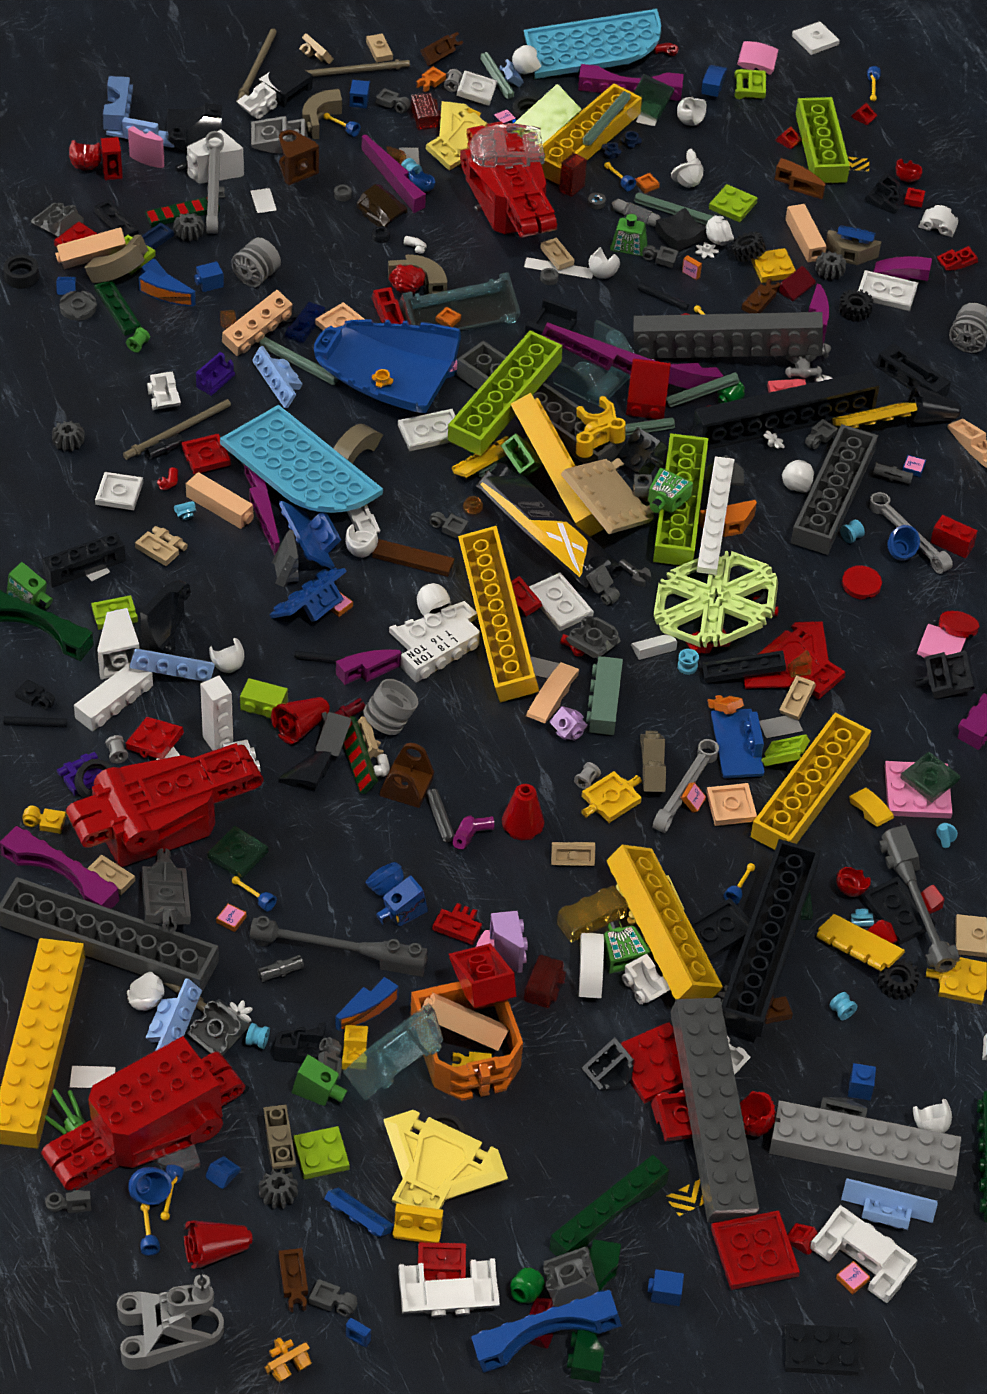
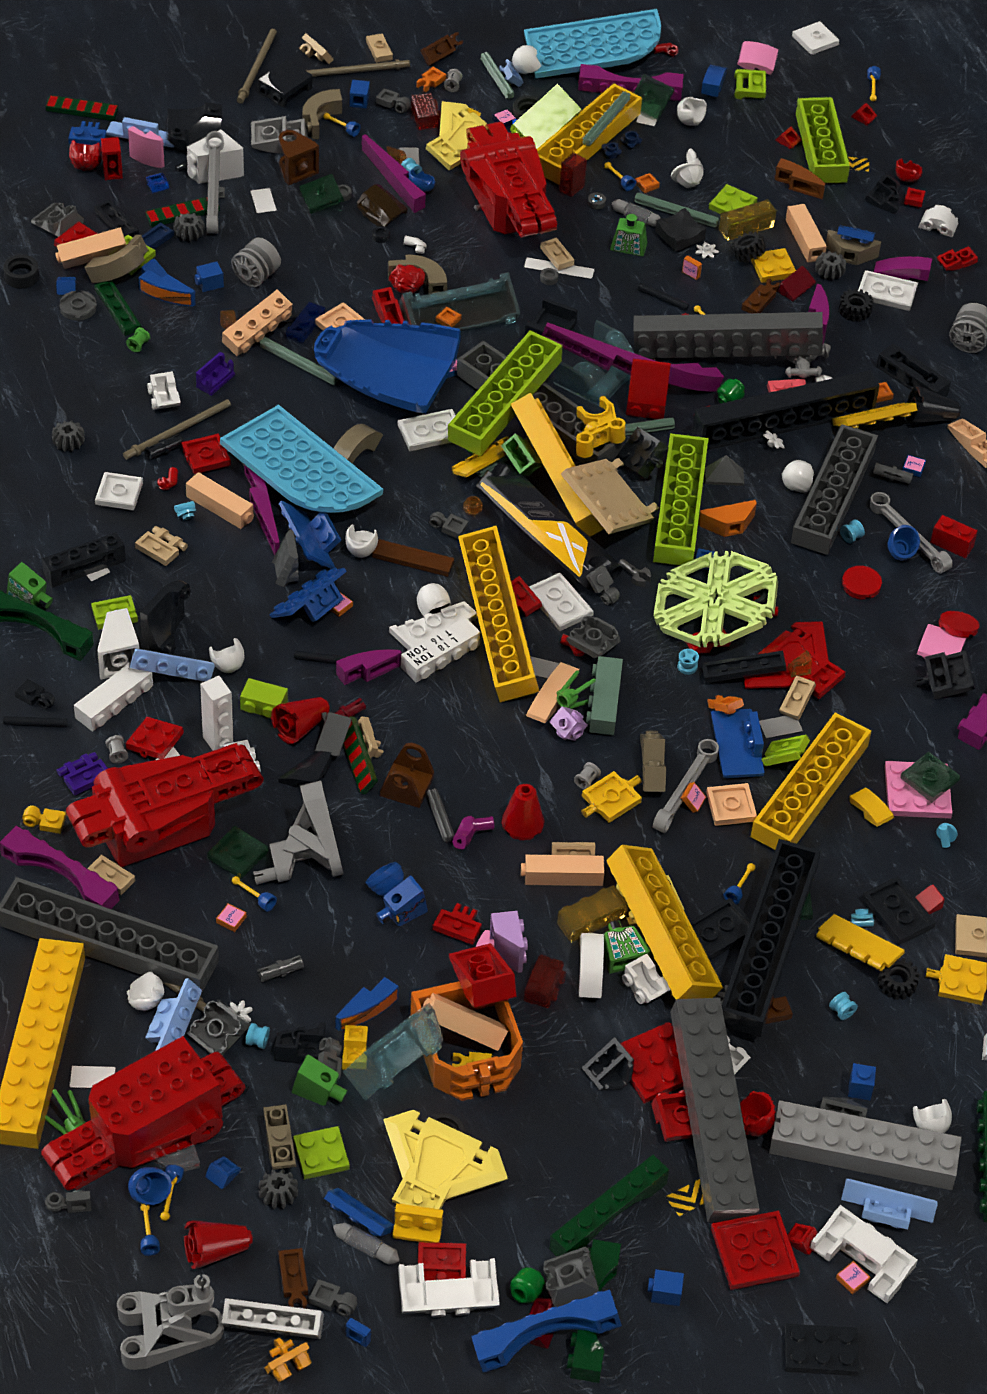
black tyre [74,759,113,798] -> none
medium blue arch [103,76,133,131] -> none
dark grey plate [142,848,191,932] -> none
white cylinder [237,82,277,119] -> none
dark grey bar [250,916,428,977] -> none
light blue bracket [252,346,303,408] -> none
white slope [347,504,380,534] -> none
light grey wheel [363,679,419,735] -> none
light orange plate [372,369,393,388] -> none
white arm [373,754,390,777] -> none
white plate [457,71,497,106] -> none
clear slope [470,123,545,168] -> none
white hair [589,247,620,279] -> none
white slope [631,634,677,660] -> none
dark grey leg [632,474,652,502] -> none
dark grey plate [642,245,678,268] -> none
bright green torso [648,468,693,513] -> none
sand green axle [667,373,740,407] -> none
white plate [697,456,734,575] -> none
white hair [706,215,734,246] -> none
dark grey plate [805,419,838,449] -> none
red hair [836,867,871,897] -> none
red slope [867,920,898,944] -> none
dark grey bar [879,825,960,972] -> none
none -> dark green tile [46,95,118,121]
none -> blue hinge [68,121,107,146]
none -> clear blue tile [146,173,169,193]
none -> white brick [222,1298,324,1339]
none -> light grey connector [253,781,344,885]
none -> clear green plate [299,174,344,213]
none -> piece [333,1223,399,1265]
none -> light nougat brick [521,855,604,886]
none -> bright green plant [557,670,596,709]
none -> clear yellow brick [719,200,777,241]
none -> orange tile [876,382,893,403]

